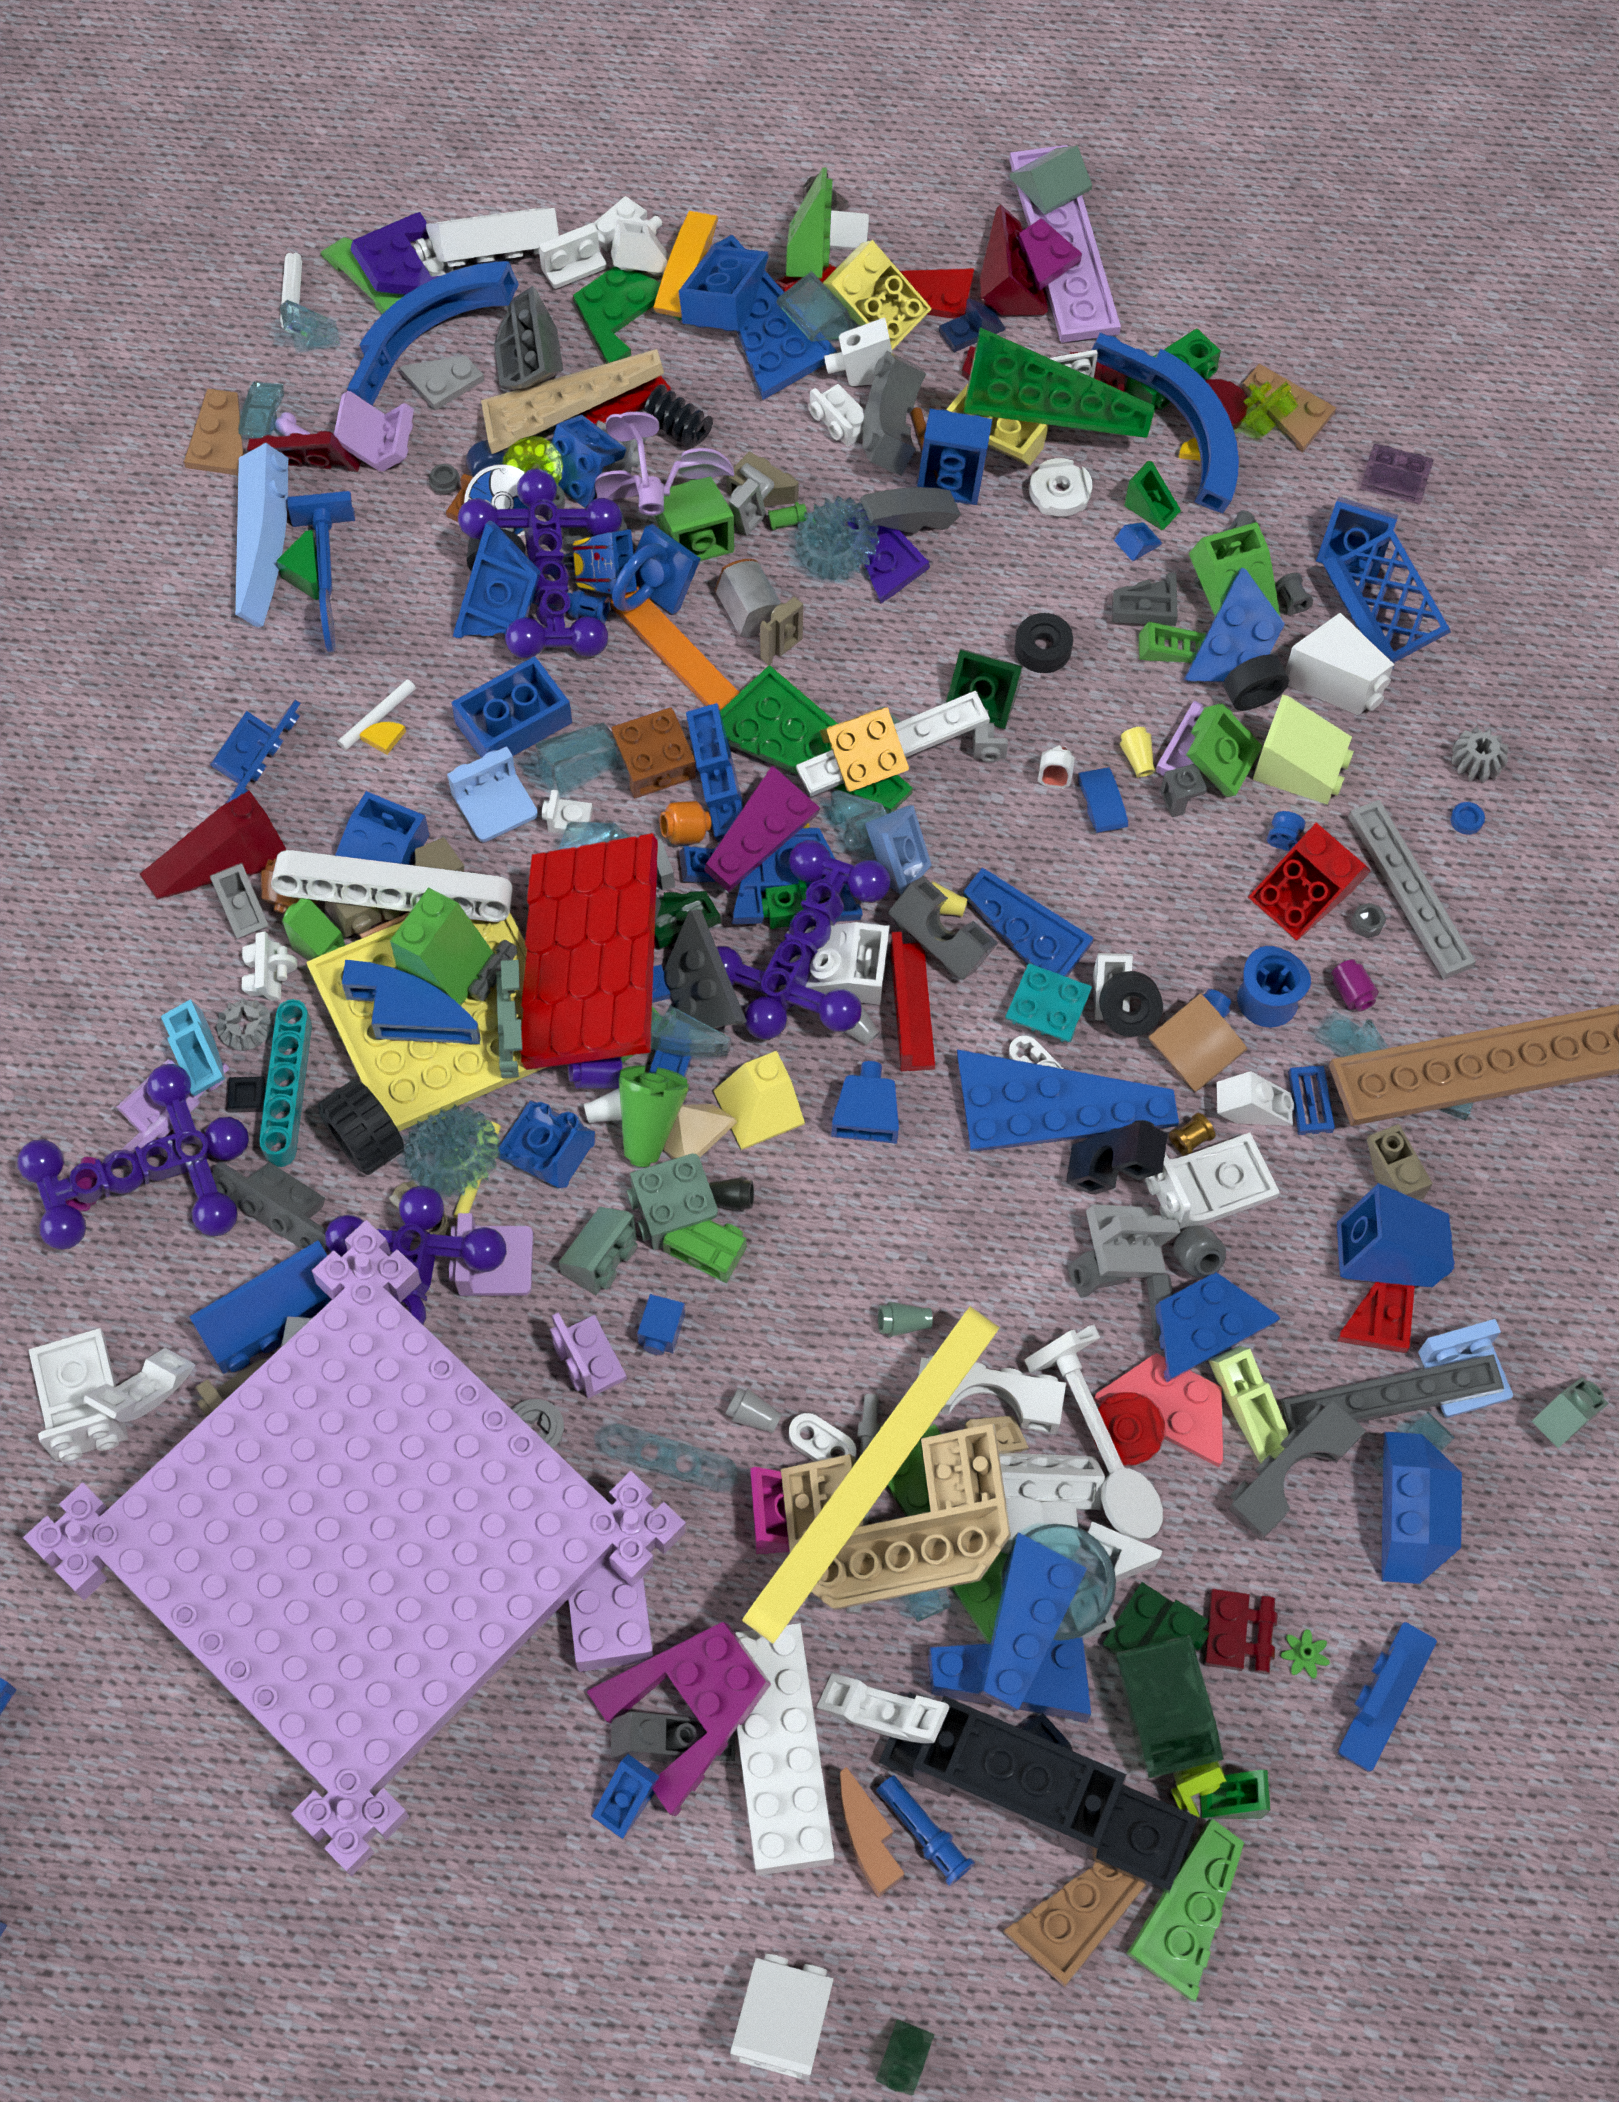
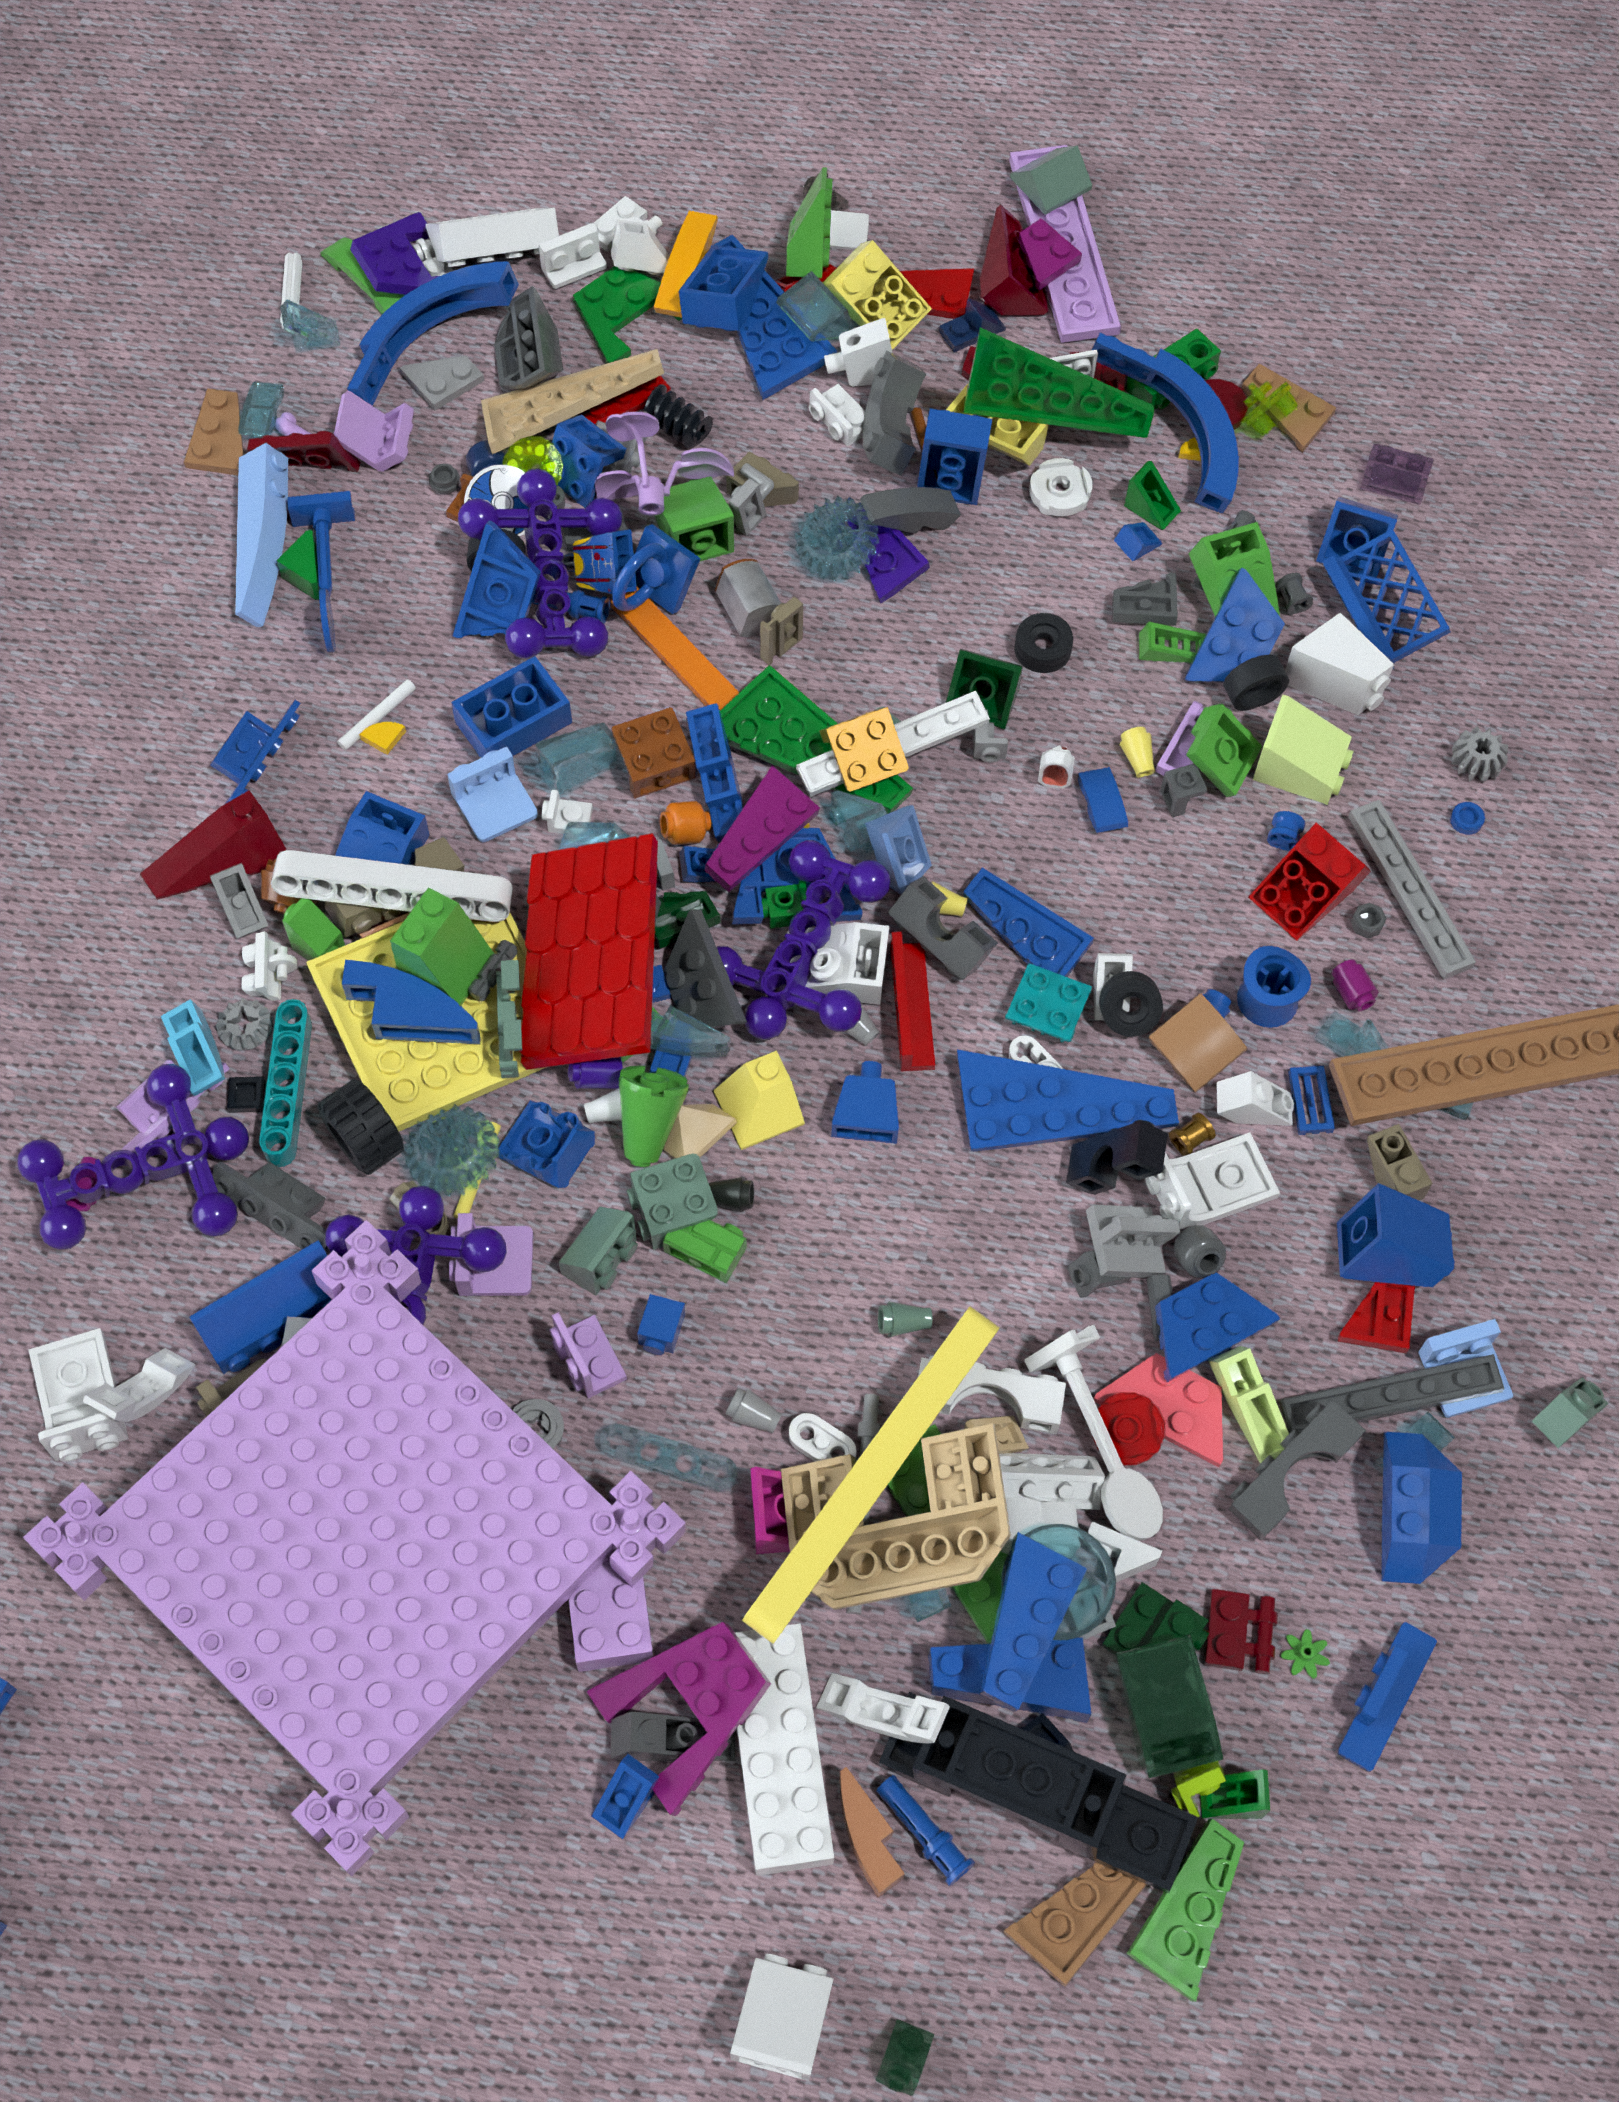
bright green pin [768,502,809,531] -> none

